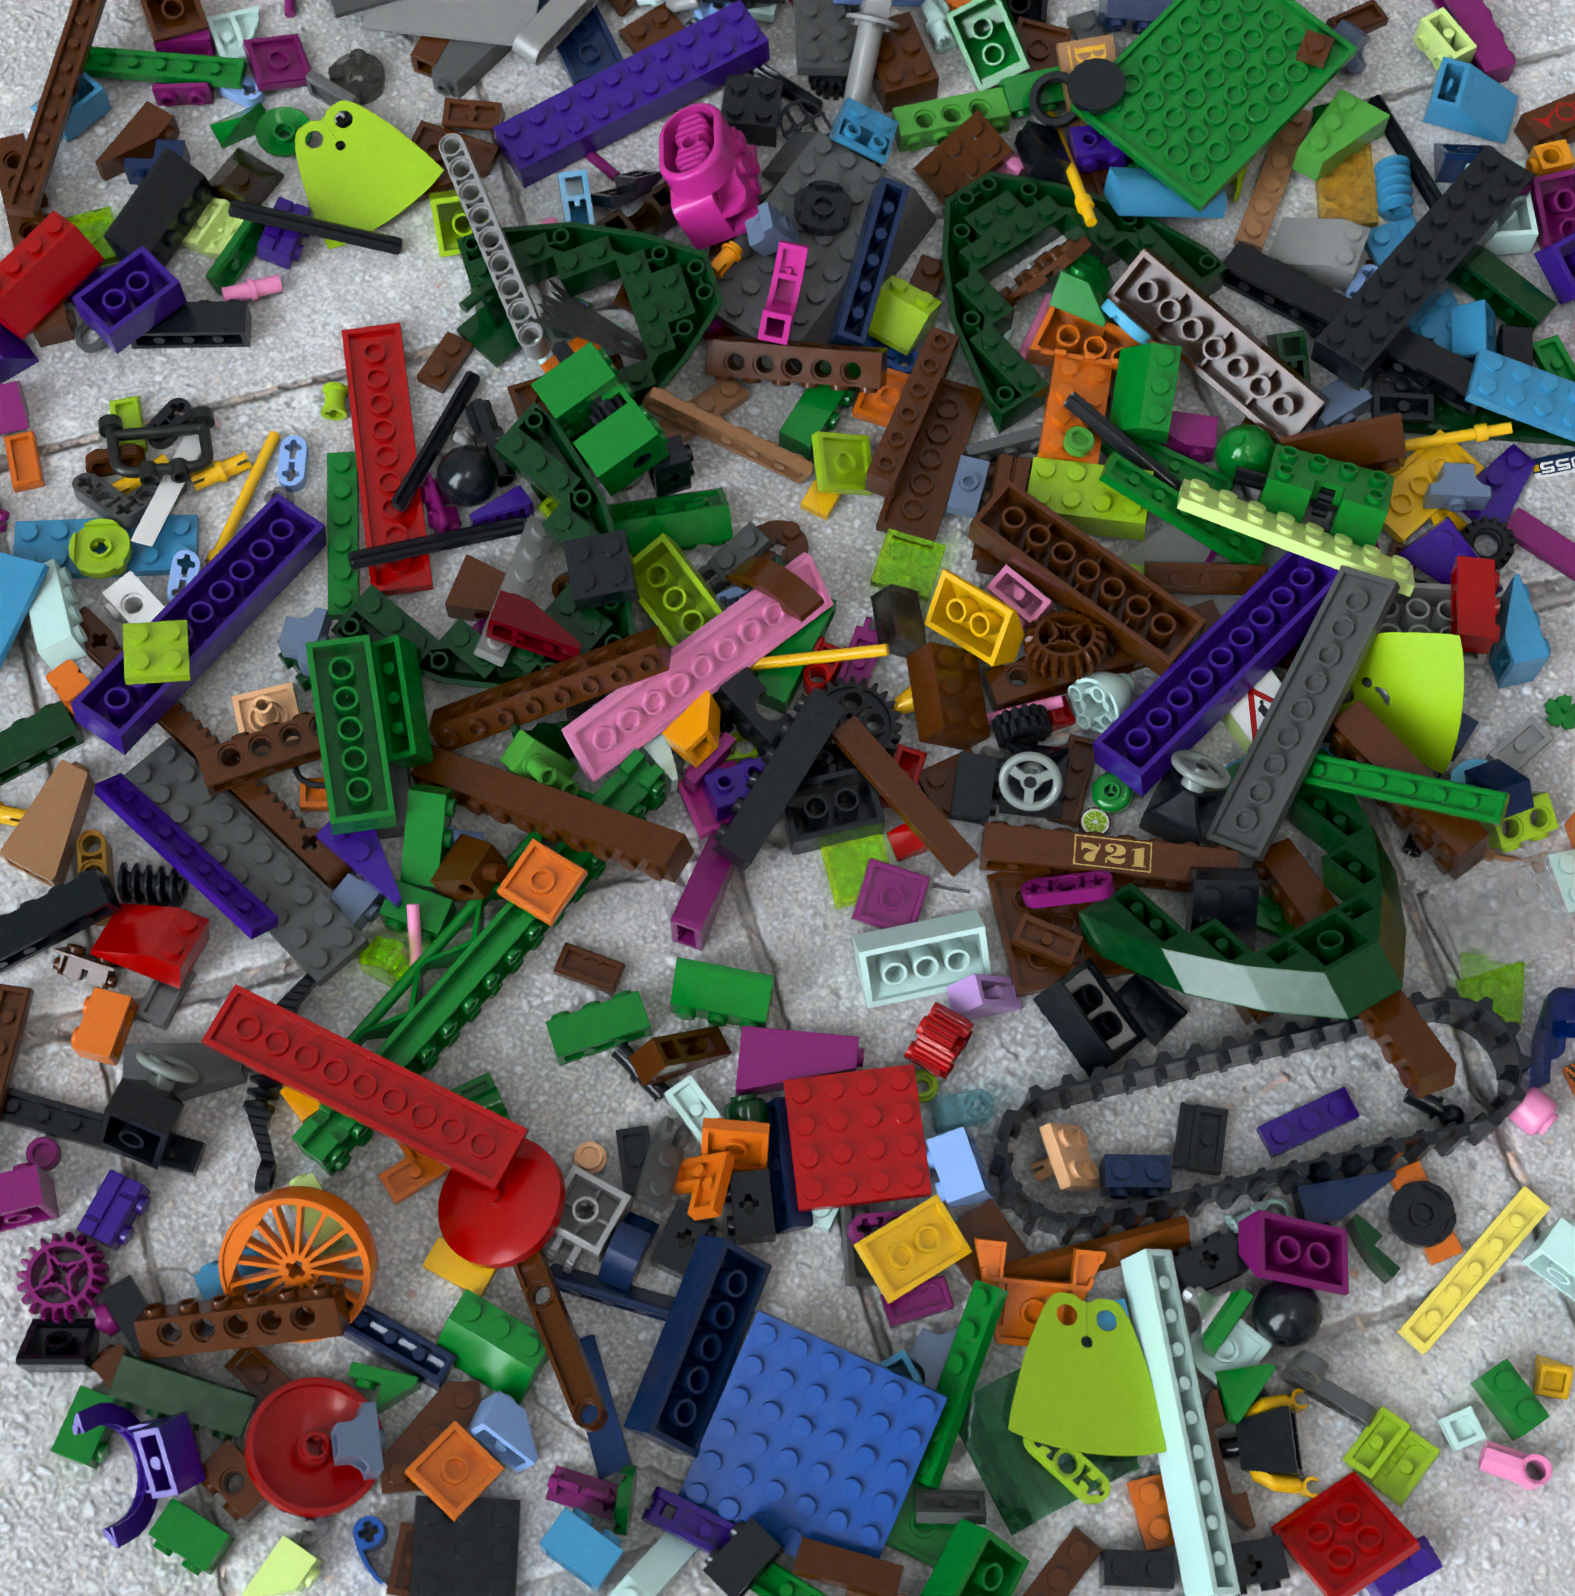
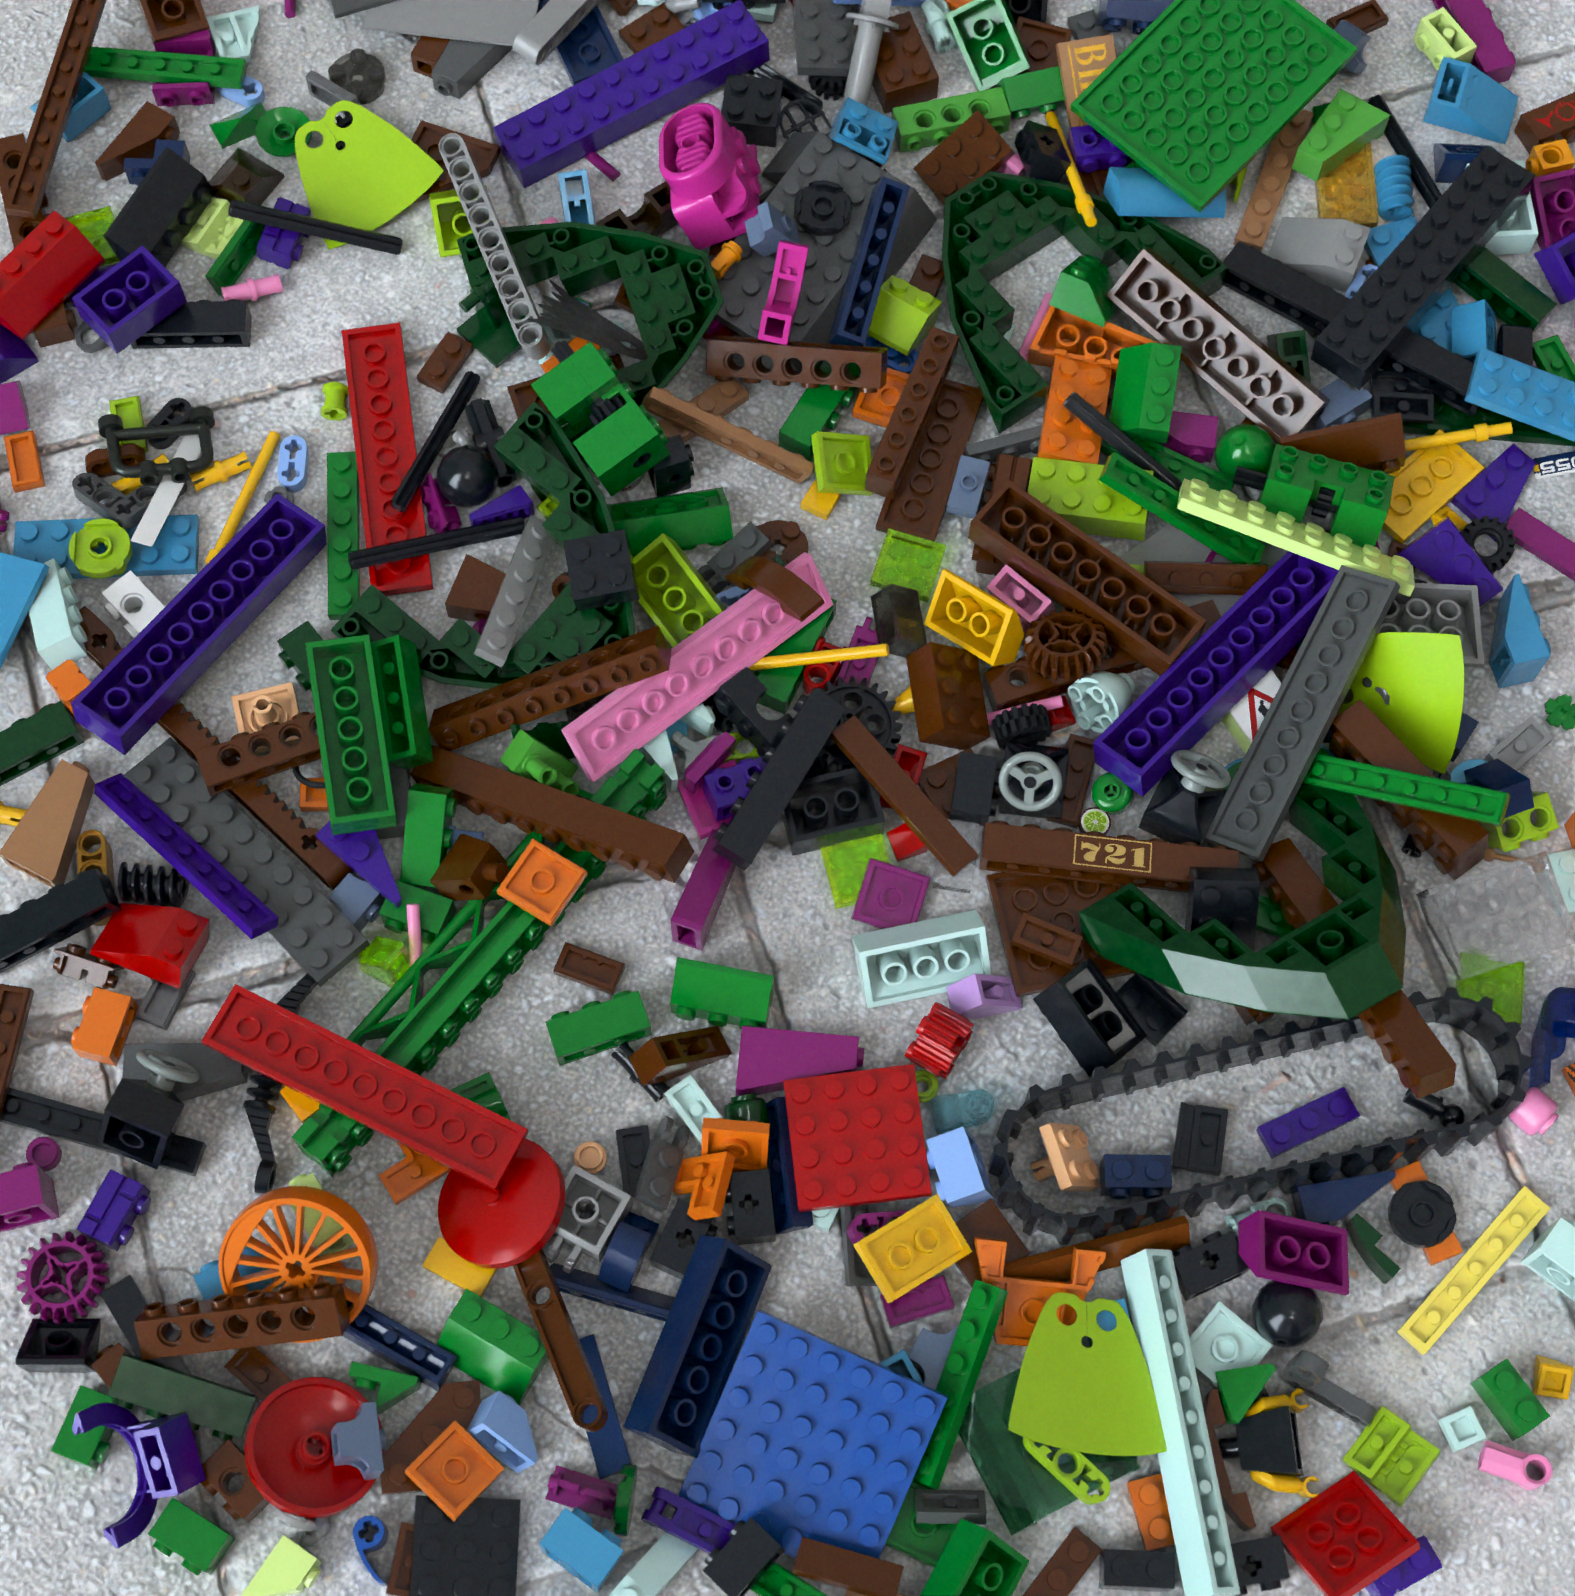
magenta tile [93,1302,122,1337] -> none
lime plate [122,620,191,685] -> none
light blue beam [167,550,200,602] -> none
magenta tile [243,34,311,92] -> none
sand blue brick [278,607,332,677] -> none
reddish brown hinge [442,97,505,131] -> none
dark red slope [486,590,582,662] -> none
black slope [590,169,663,209] -> none
light orange slope [662,690,721,768] -> none
reddish brown plate [999,236,1092,307] -> none
magenta beam [1021,870,1115,908] -> none
black tyre [1029,71,1079,129] -> none
bright green tile [1063,426,1095,457] -> none
black tile [1067,58,1126,115] -> none
medium azure tile [1101,298,1152,344] -> none
green piece [1181,1286,1254,1358] -> none
reddish brown plate [1296,30,1335,69] -> none
sand blue brick [1423,463,1491,512] -> none
red brick [1450,556,1500,654] -> none

